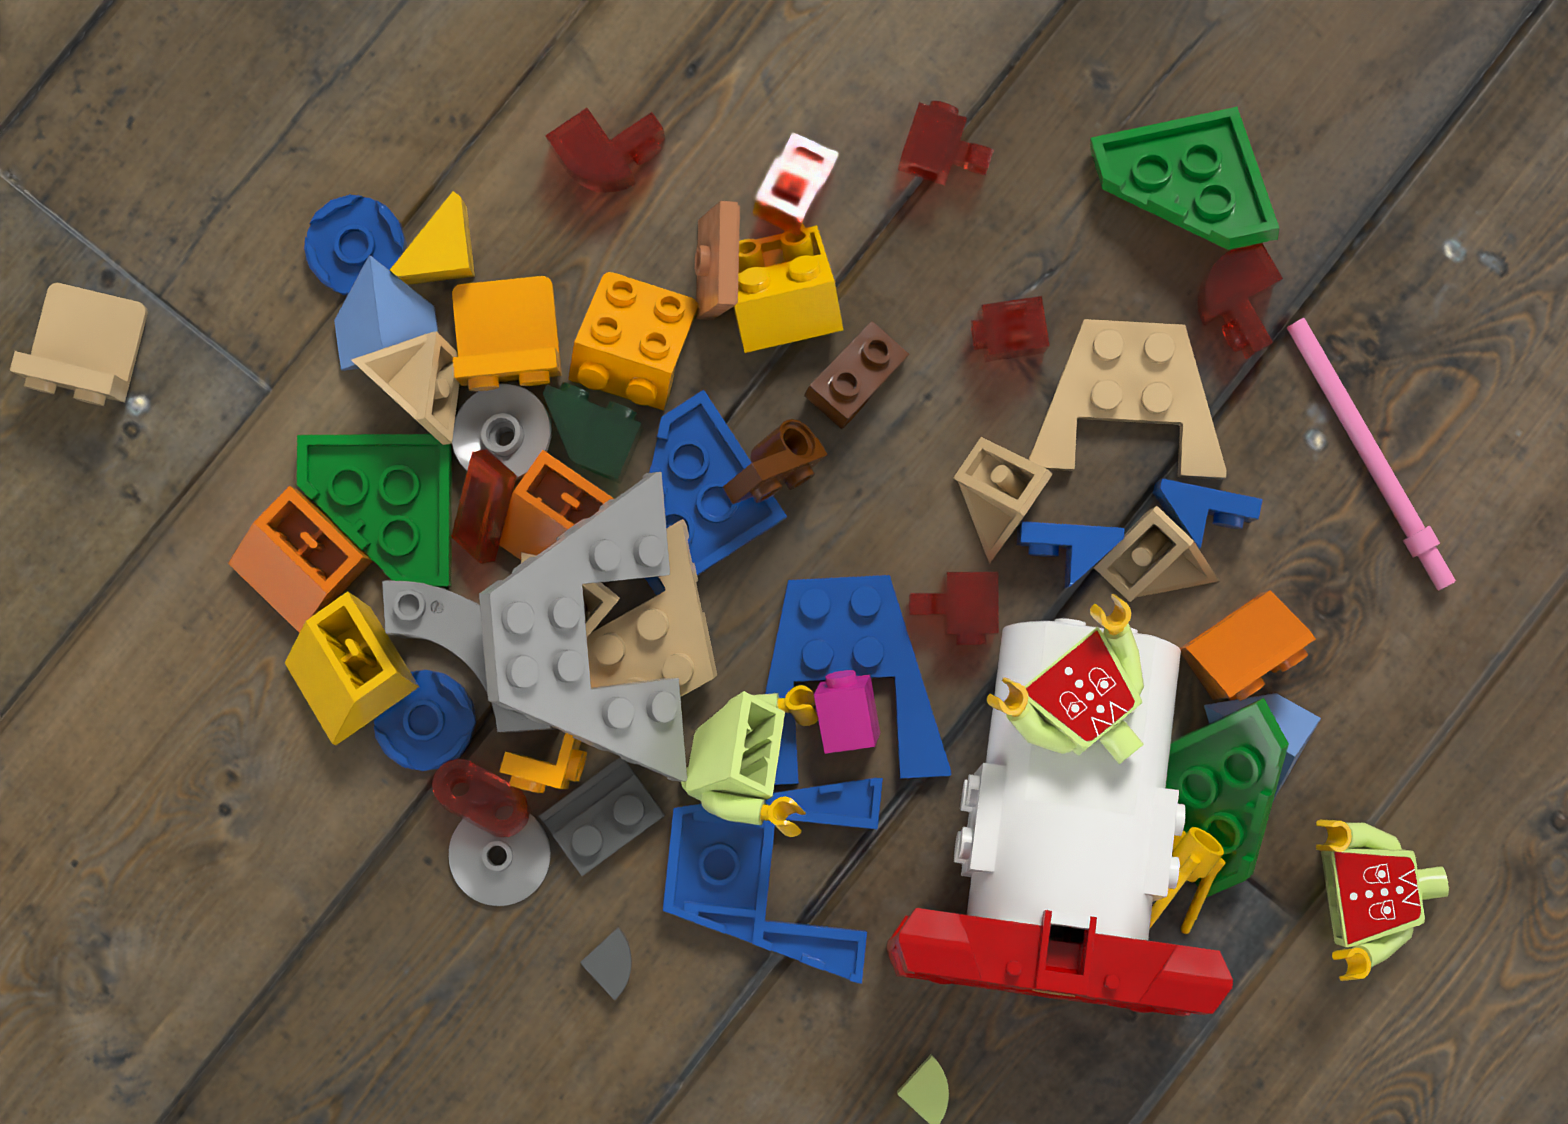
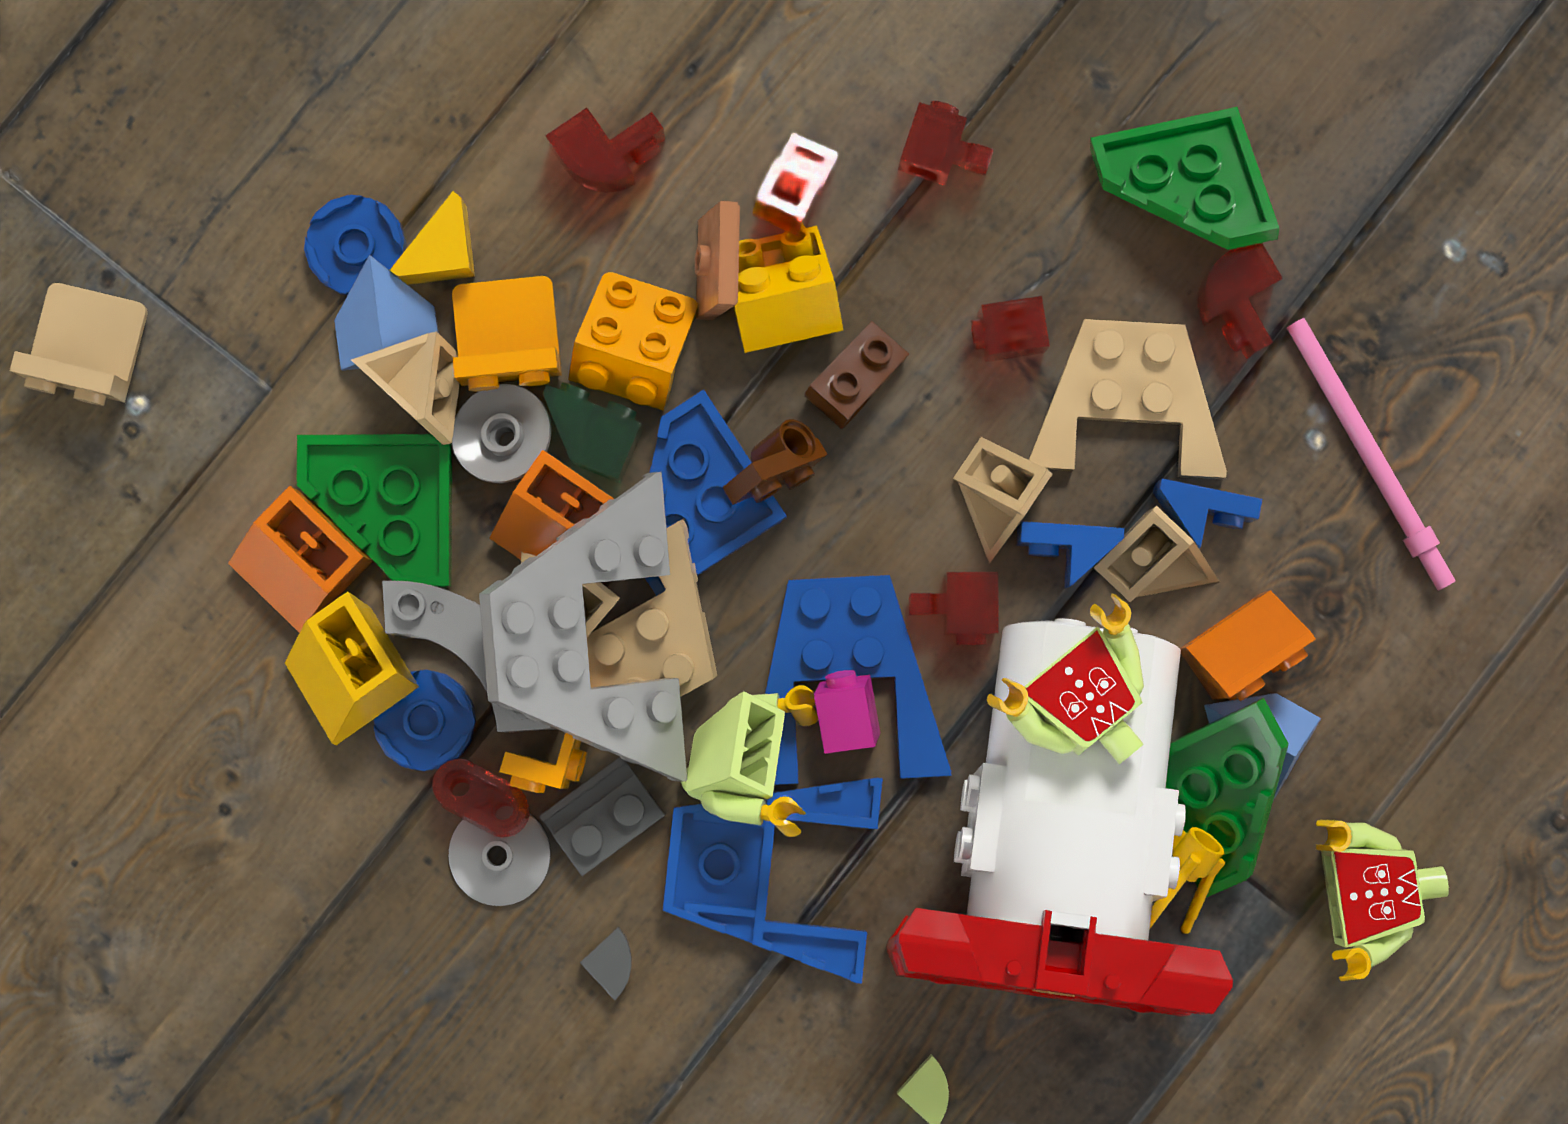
clear red tile [451,449,517,564] -> none

